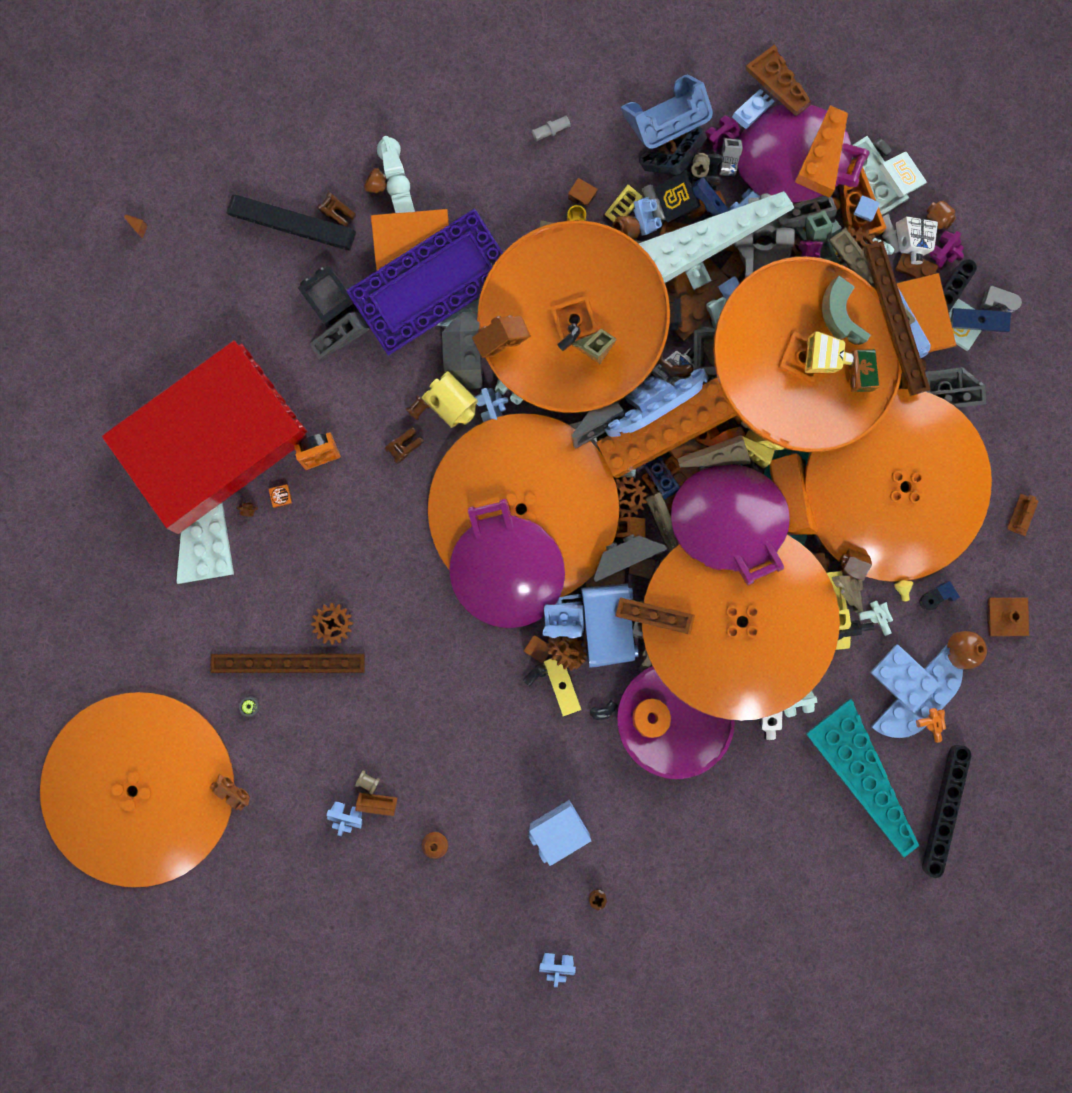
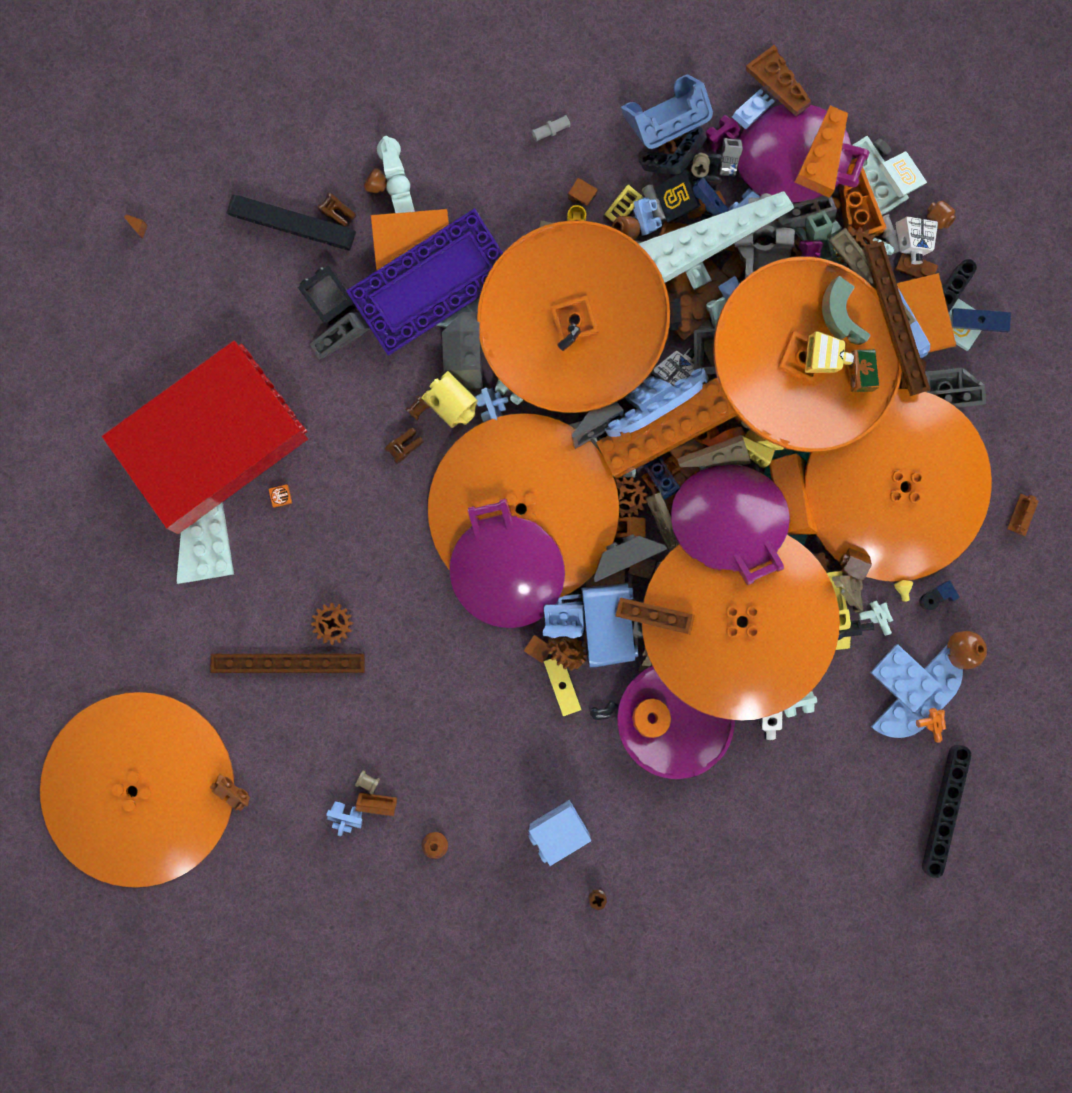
reddish brown plate [236,502,258,517] -> none
tile [239,697,260,717] -> none
orange piece [294,433,341,470] -> none
dark orange brick [472,315,531,358] -> none
black arm [523,664,548,687] -> none
light blue hips [539,953,576,987] -> none
olive slope [572,329,617,364] -> none
reddish brown arm [656,354,694,378] -> none
teal wing [805,699,919,858] -> none
light blue tile [853,195,880,222] -> none
magenta hips [929,231,964,268] -> none
light grey leg [980,286,1022,313] -> none
dark orange tile [988,598,1029,636] -> none

